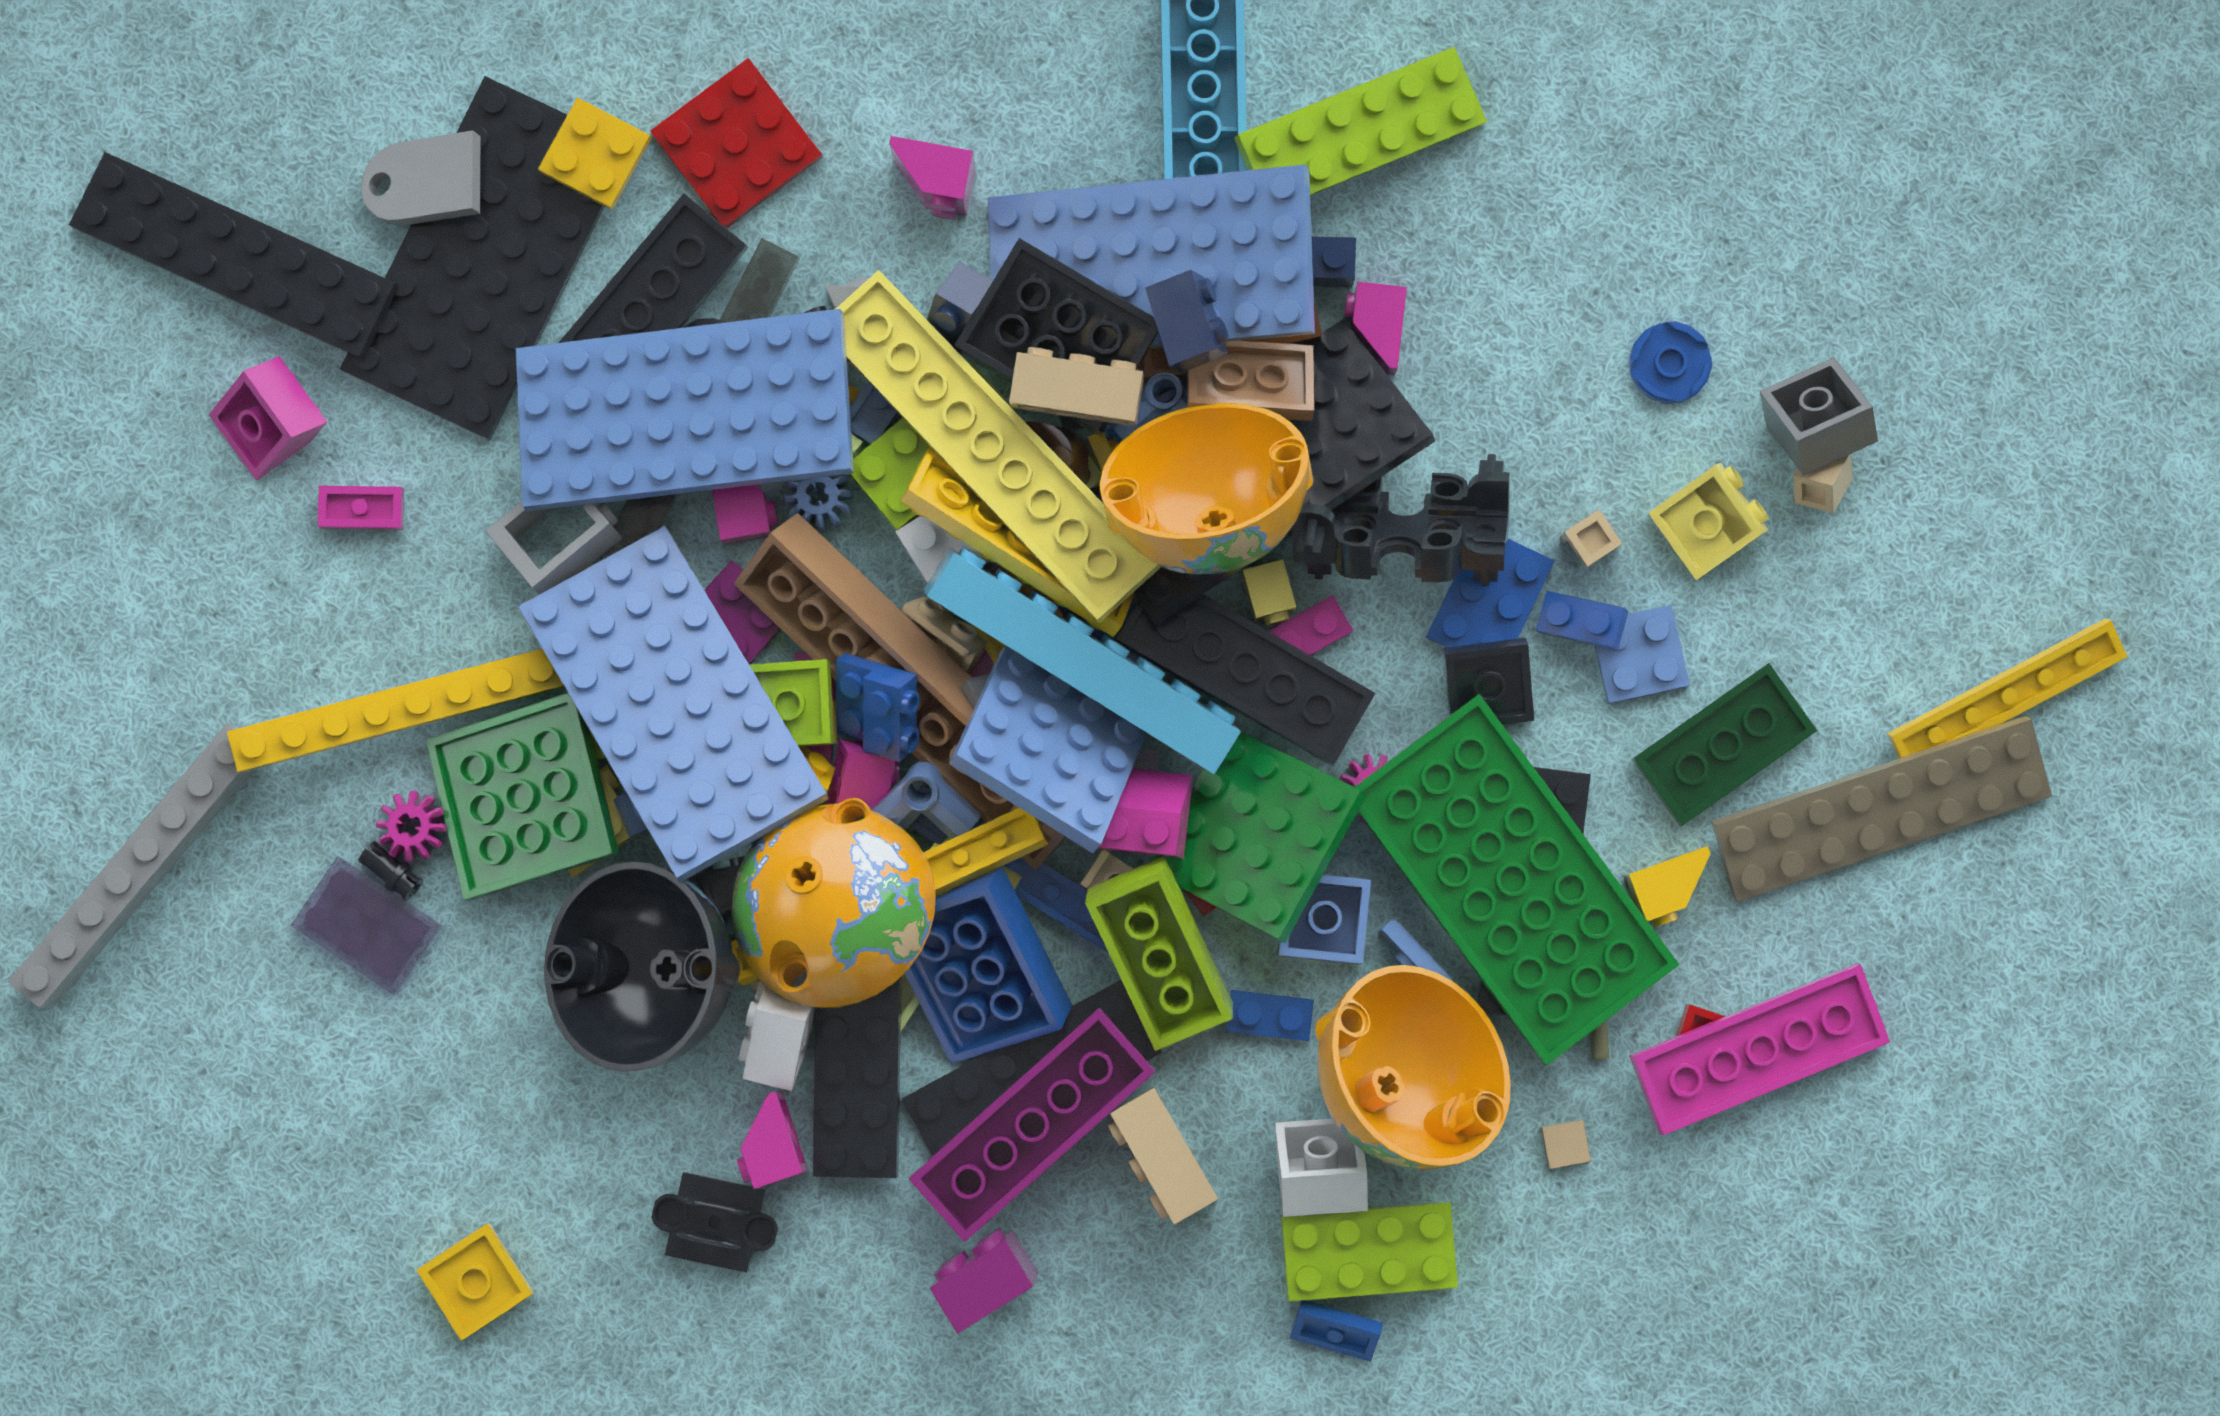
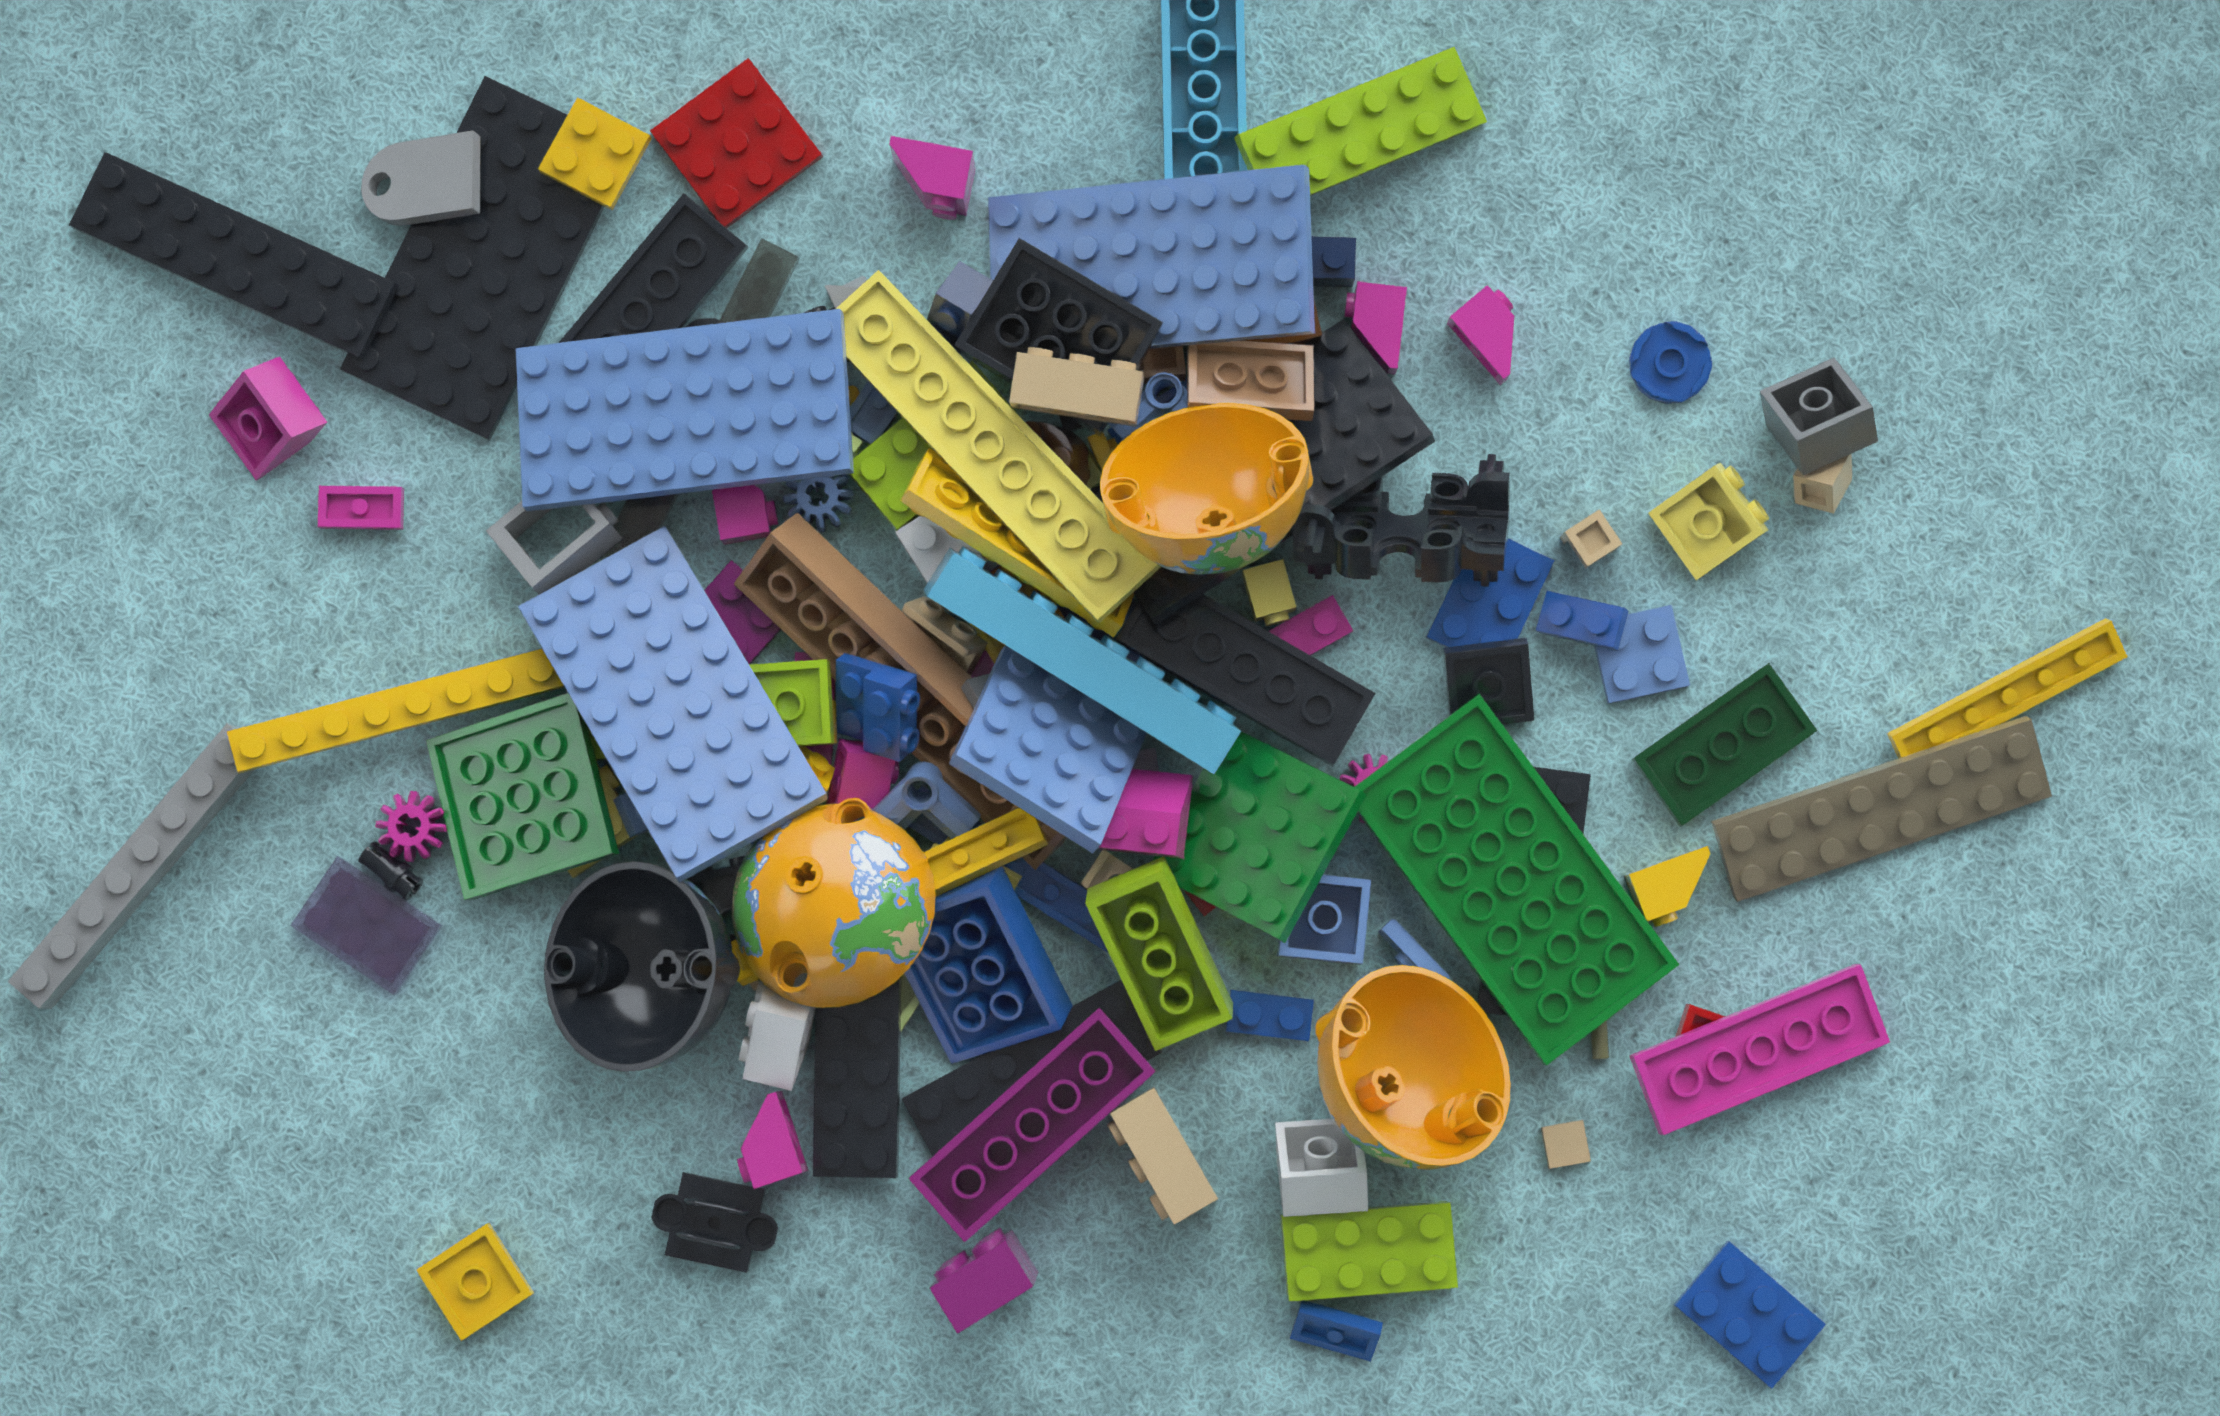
dark blue brick [1145,270,1229,372] -> none
none -> dark pink slope [1447,285,1515,385]
none -> blue plate [1673,1241,1826,1389]

